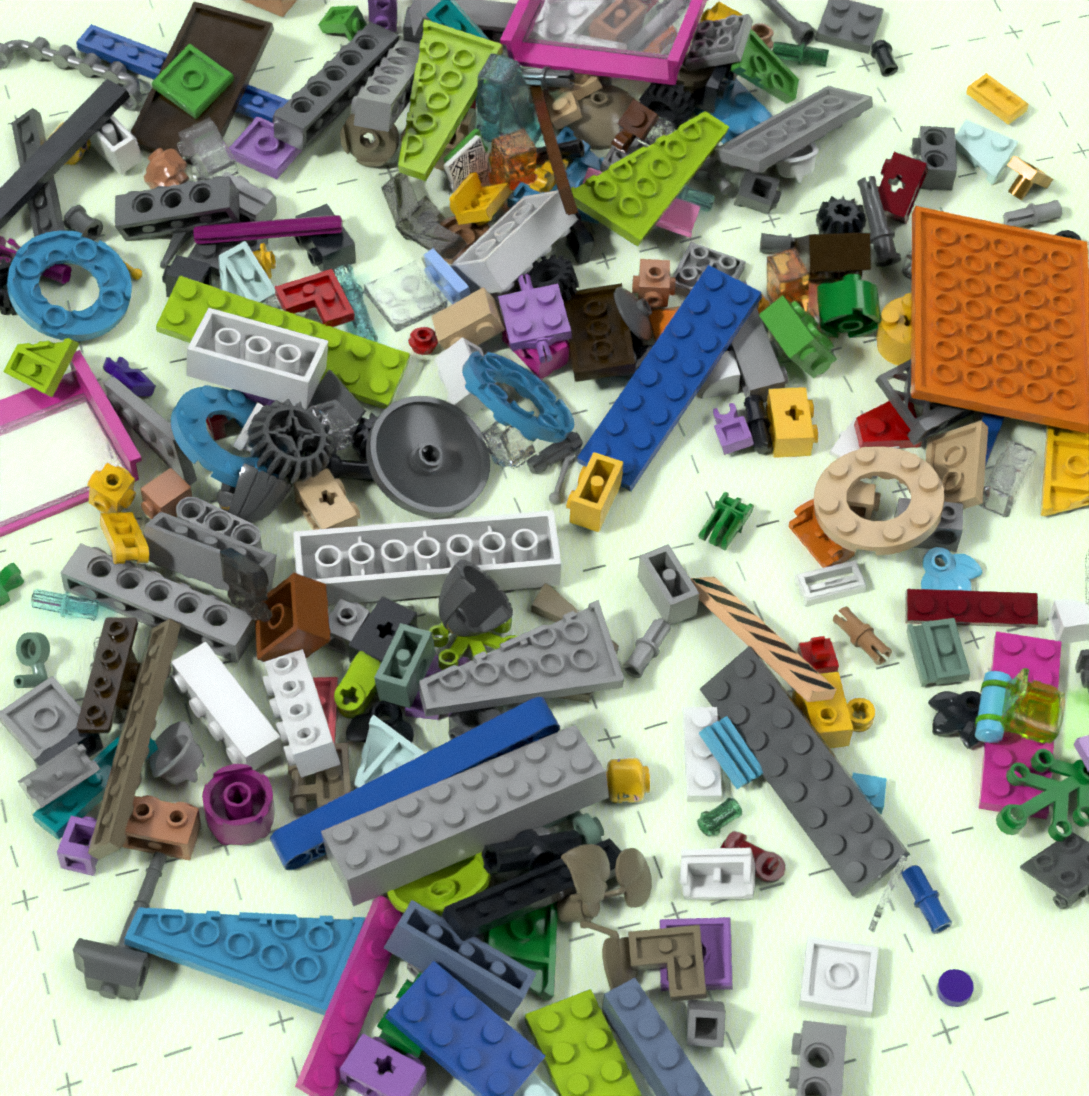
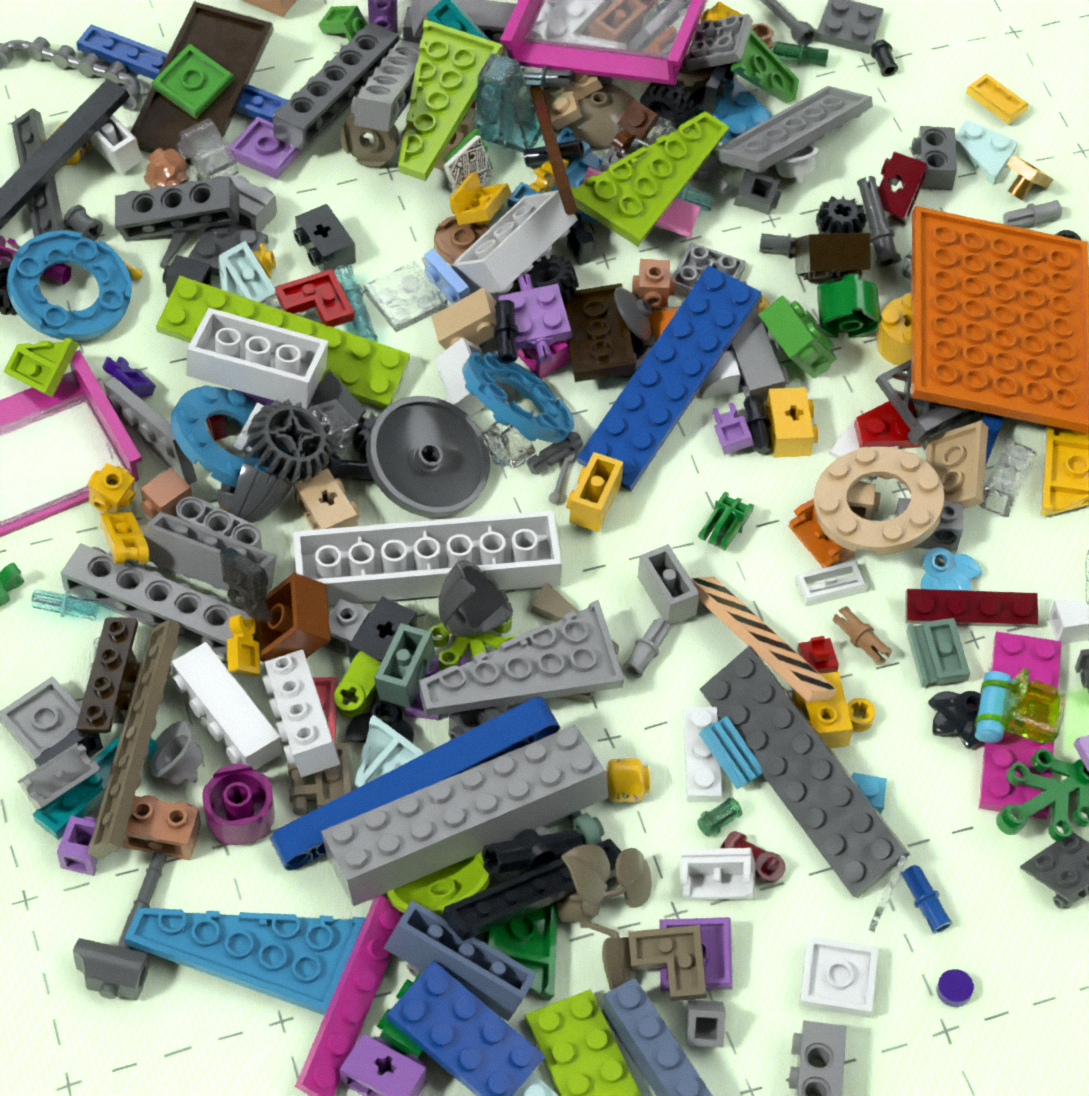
sand green plate [13,632,50,688] -> none
magenta axle [193,215,343,244] -> none
clear smoke plate [381,172,467,259] -> none
red plate [408,327,438,355] -> none
clear orange brick [488,128,537,194] -> none
clear orange brick [766,248,809,311] -> none
none -> yellow plate [227,614,260,677]
none -> black pin [494,300,519,364]

